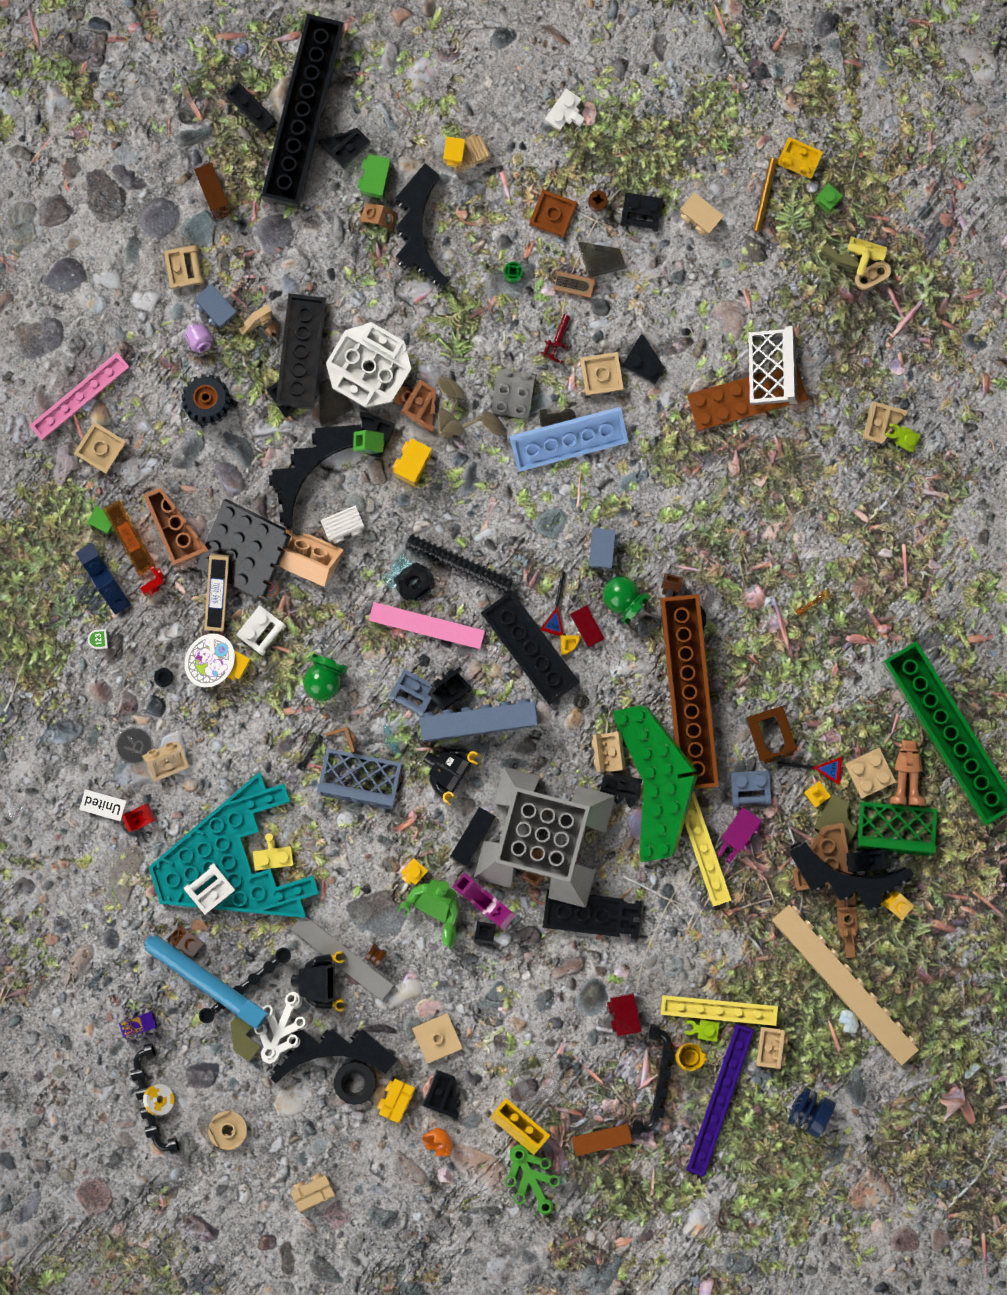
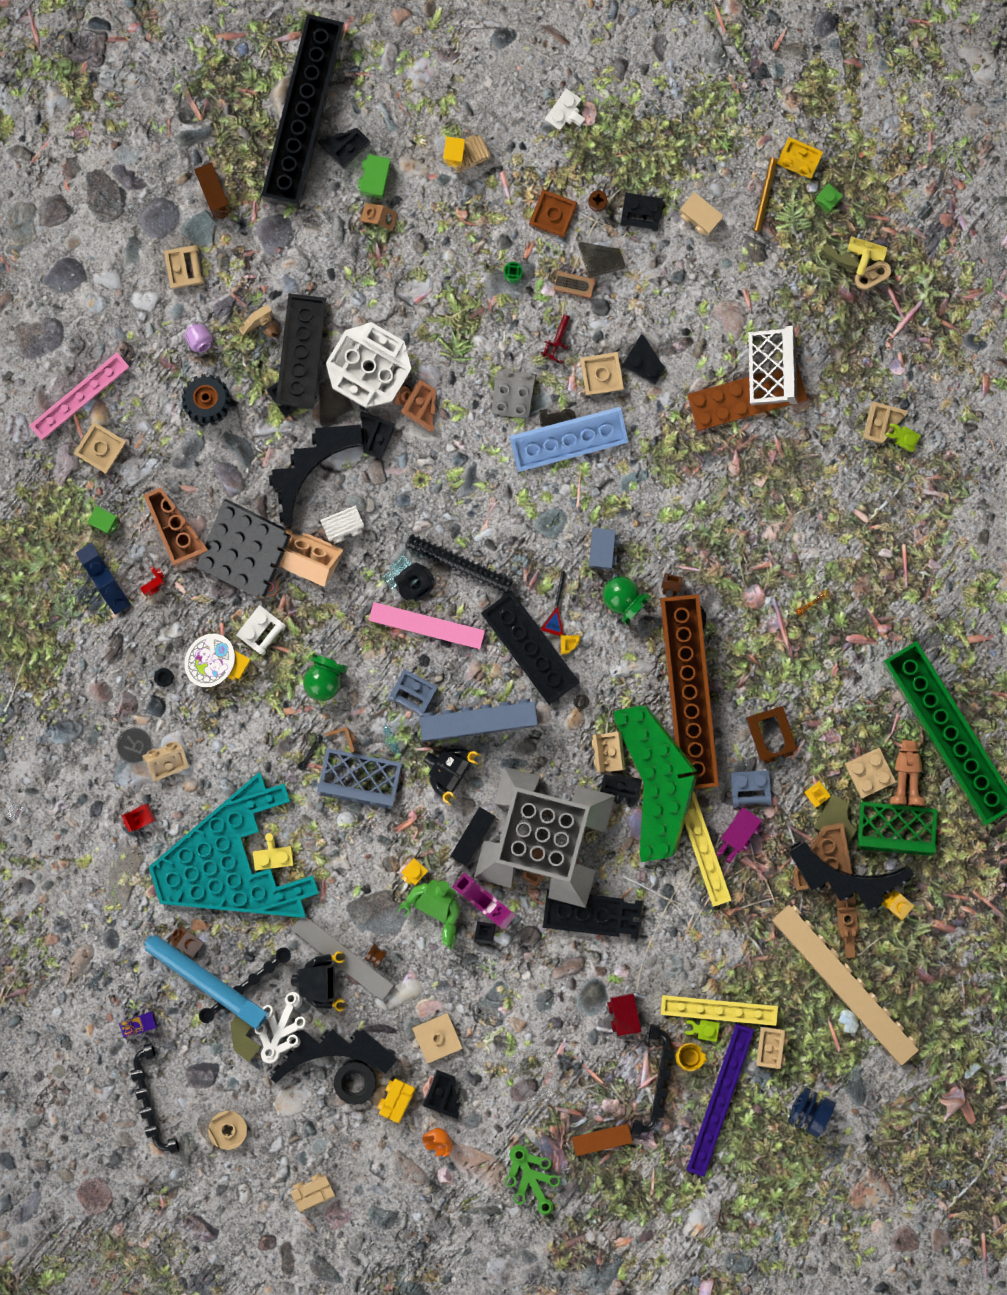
white sticker [79,789,126,821] -> none
tile [88,629,108,649] -> none
clear orange tile [102,499,156,576] -> none
piece [143,1084,174,1116] -> none
white plate [184,863,235,915] -> none
sand blue brick [194,284,238,329] -> none
tile [204,554,229,631] -> none
black tile [224,81,278,135] -> none
bright green brick [353,430,384,454] -> none
yellow brick [392,438,433,487] -> none
black arch [396,163,449,290] -> none
black bracket [428,667,472,711] -> none
dark tan plant [437,376,507,440] -> none
yellow brick [489,1098,550,1155] -> none
dark red tile [570,605,605,648] -> none
piece [776,757,842,785] -> none
black bracket [846,849,890,872] -> none

